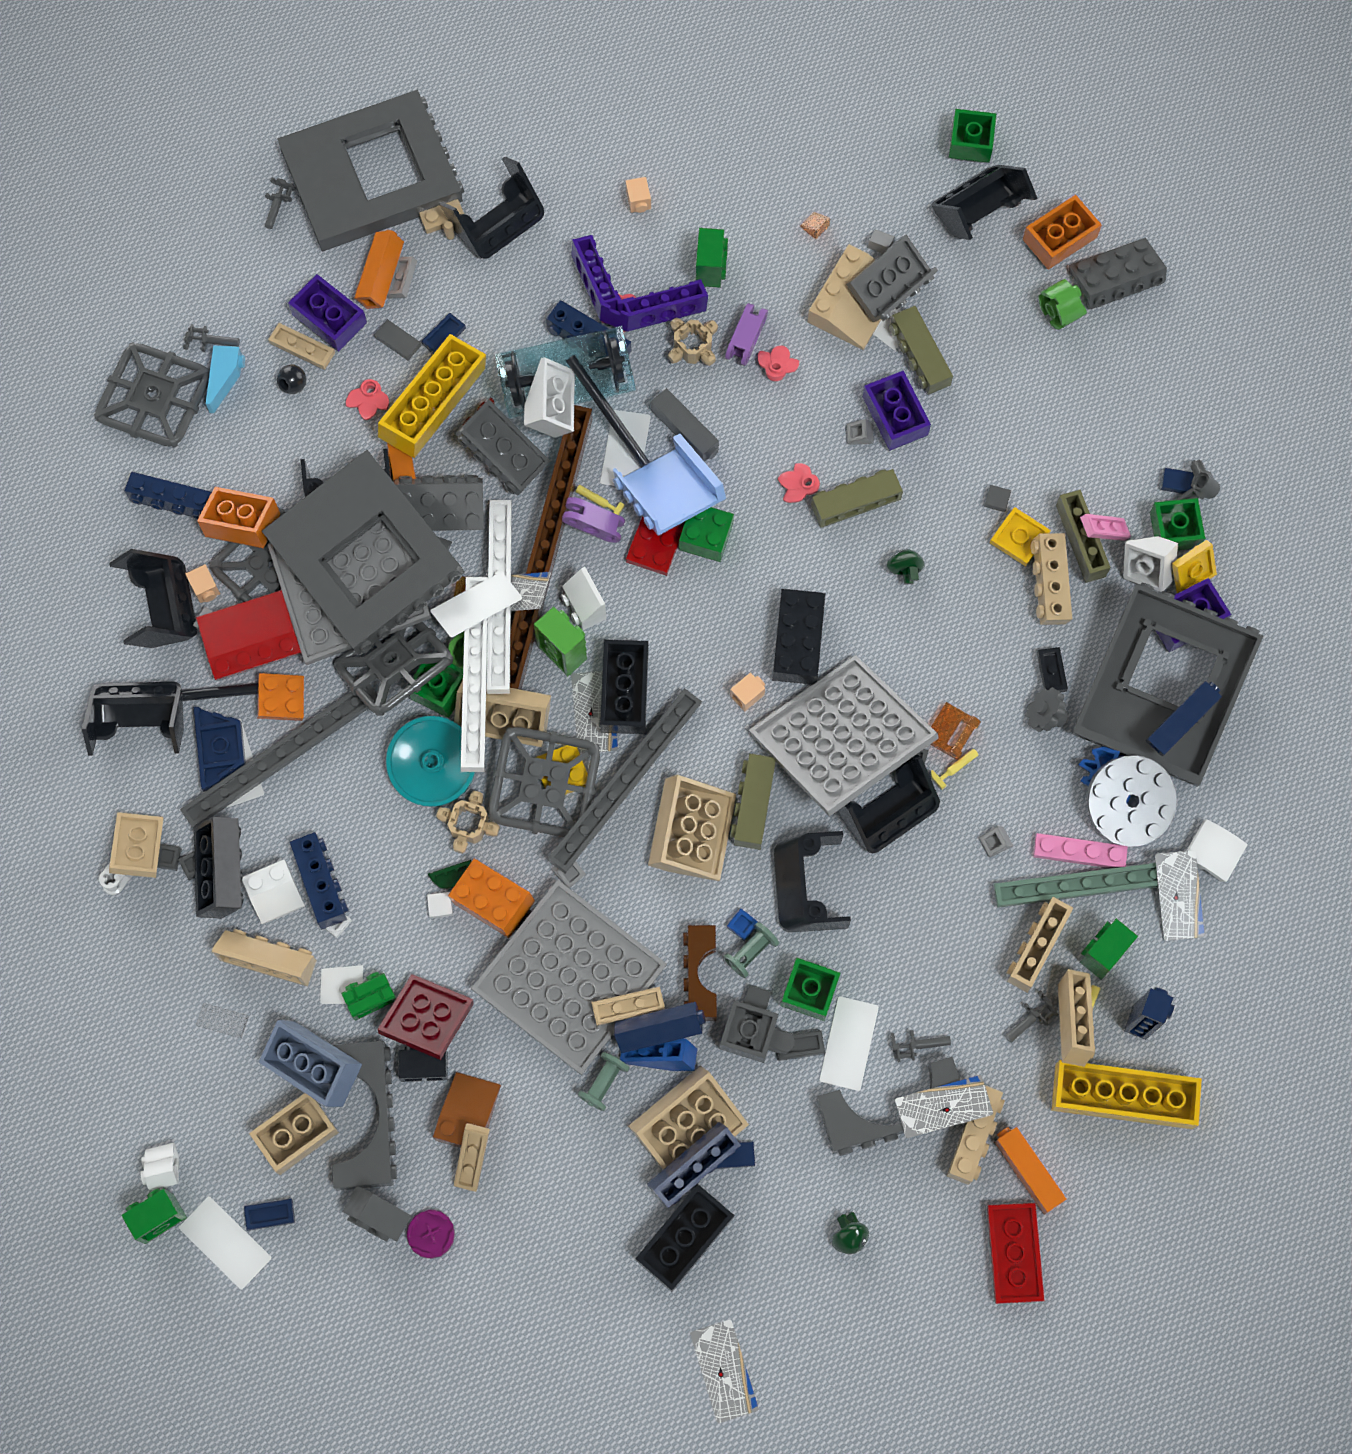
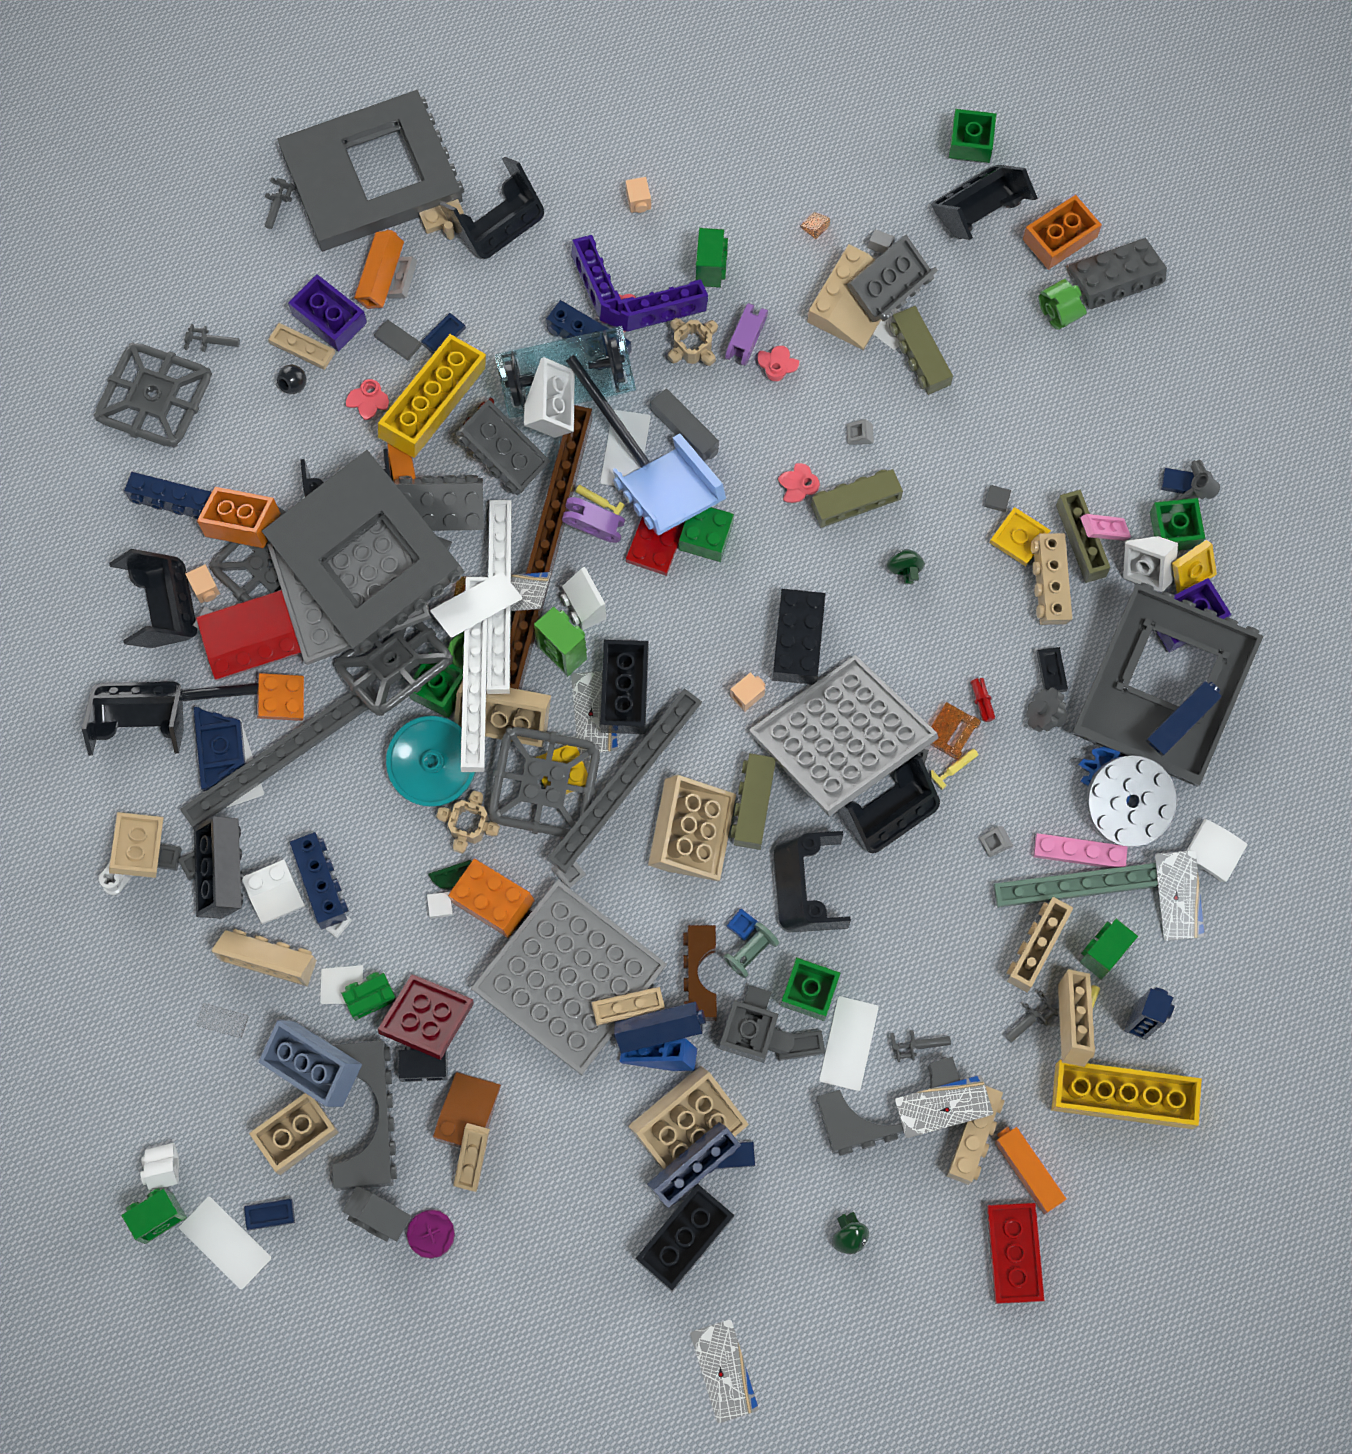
medium azure slope [206,345,245,413] -> none
sand green hose [577,1052,630,1112] -> none
dark purple brick [862,370,931,451] -> none
none -> red axle [970,678,995,722]

